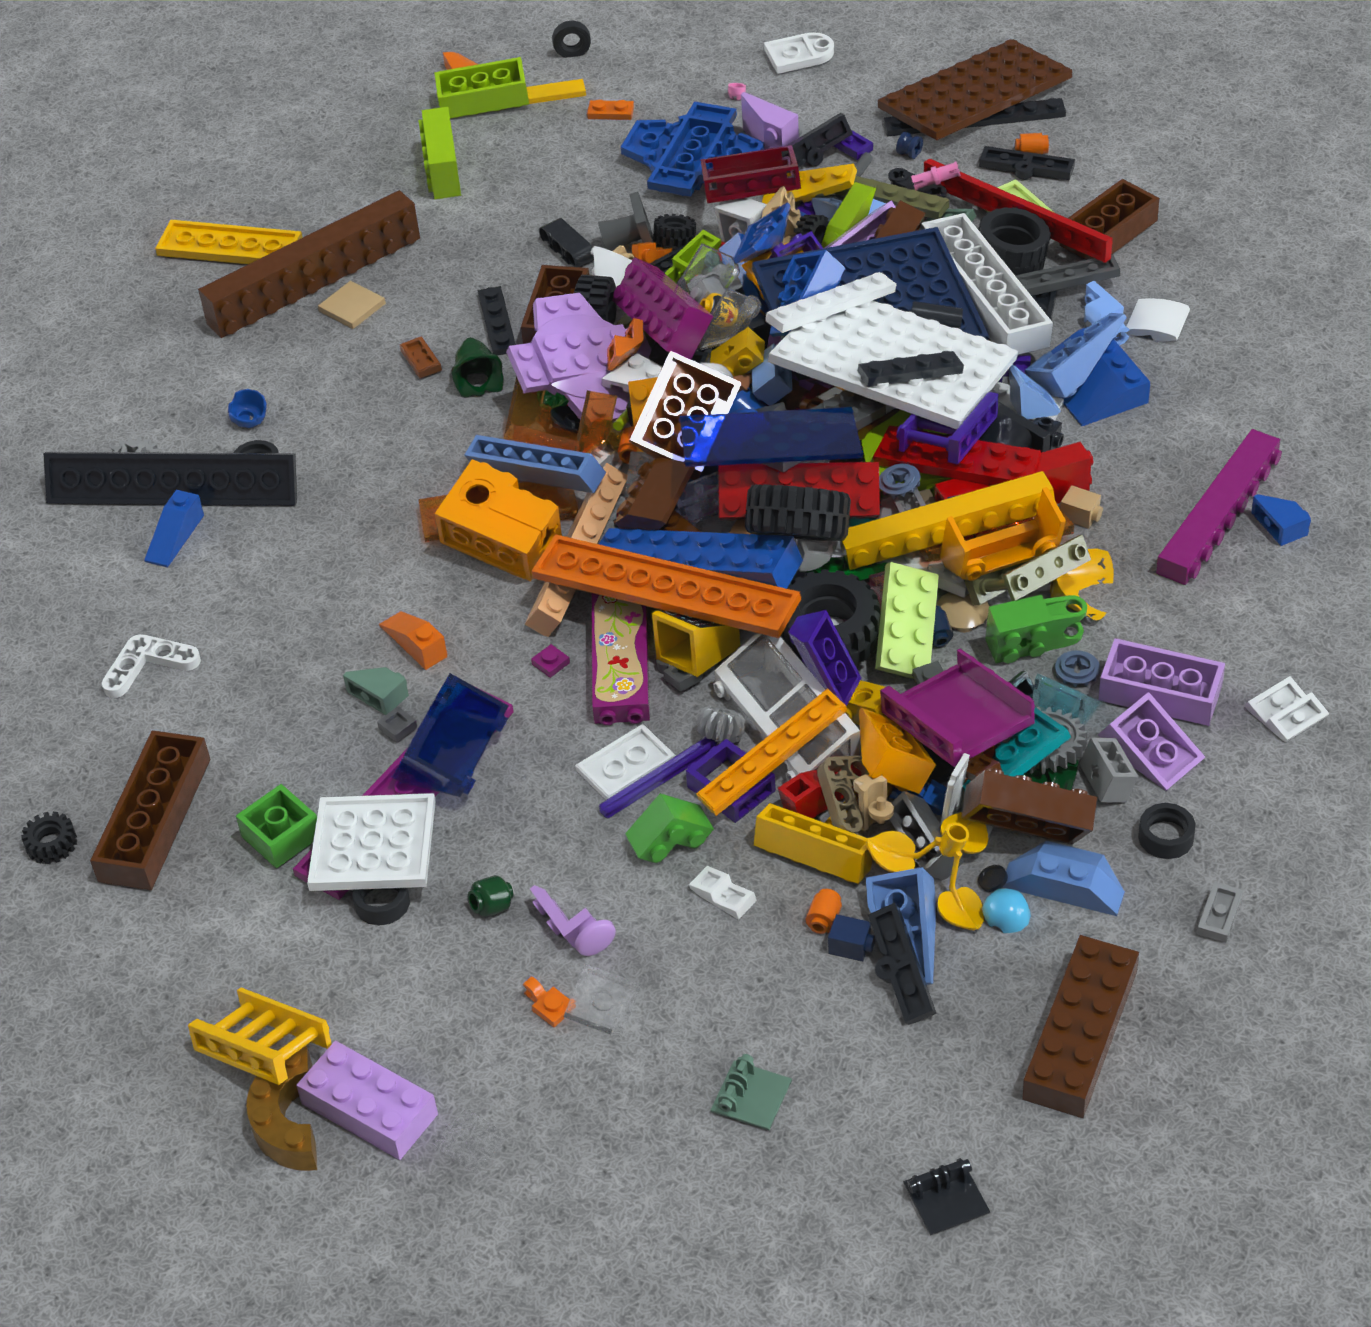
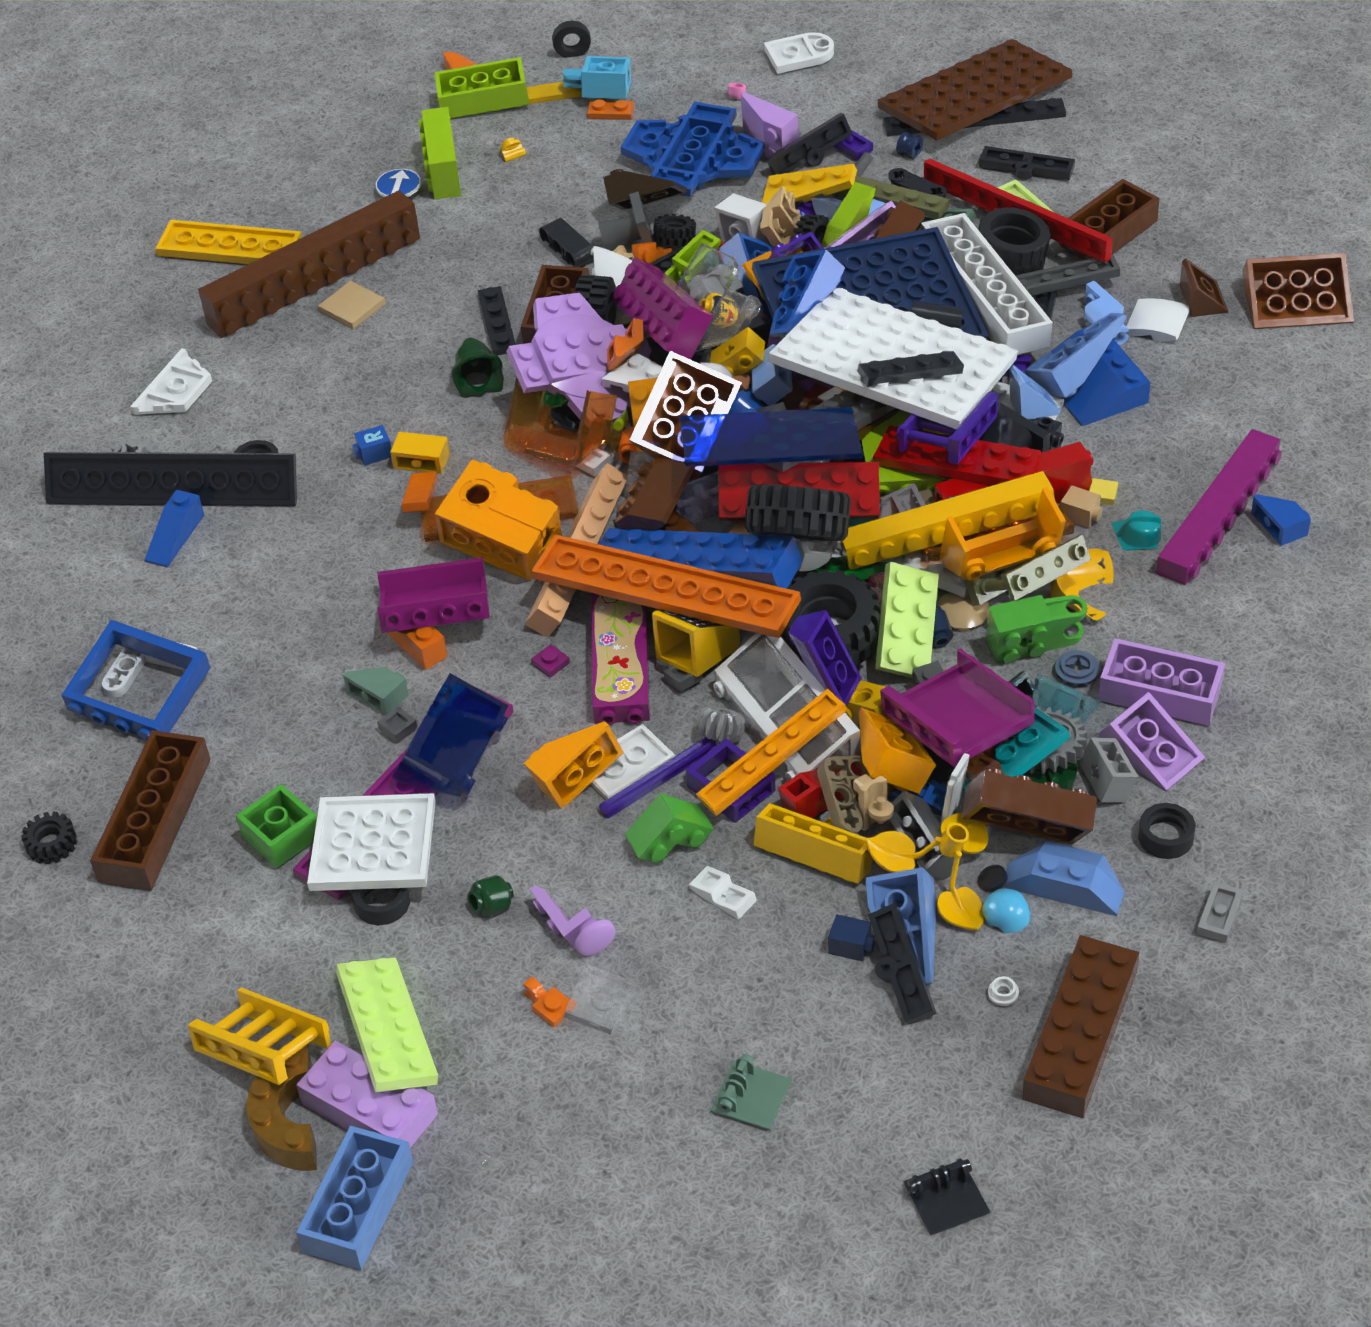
blue hair [228,389,267,428] -> none
dark orange plate [399,336,442,379] -> none
medium blue brick [464,435,606,493] -> none
dark red window [700,145,801,204] -> none
blue wedge [733,202,790,263] -> none
white plate [766,272,896,333] -> none
orange brick [805,889,842,934] -> none
sand blue gear [879,464,921,499] -> none
bright pink pin [911,161,961,190] -> none
orange brick [1015,133,1049,154] -> none
white slope [1245,676,1329,742] -> none
none -> blue window [61,619,211,741]
none -> white wing [130,348,212,415]
none -> medium blue brick [296,1125,414,1270]
none -> yellowish green plate [336,958,438,1092]
none -> blue brick [352,425,392,466]
none -> blue piece [376,169,421,197]
none -> magenta panel [377,557,490,633]
none -> yellow brick [390,432,450,474]
none -> orange tile [402,471,438,513]
none -> yellow plate [499,137,526,162]
none -> light orange slope [524,721,624,809]
none -> medium azure brick [563,56,631,101]
none -> dark brown slope [603,169,688,210]
none -> white plate [988,976,1019,1006]
none -> light yellow tile [1089,478,1118,505]
none -> teal piece [1111,510,1161,551]
none -> reddish brown slope [1180,258,1229,317]
none -> dark orange slope [1242,253,1354,329]

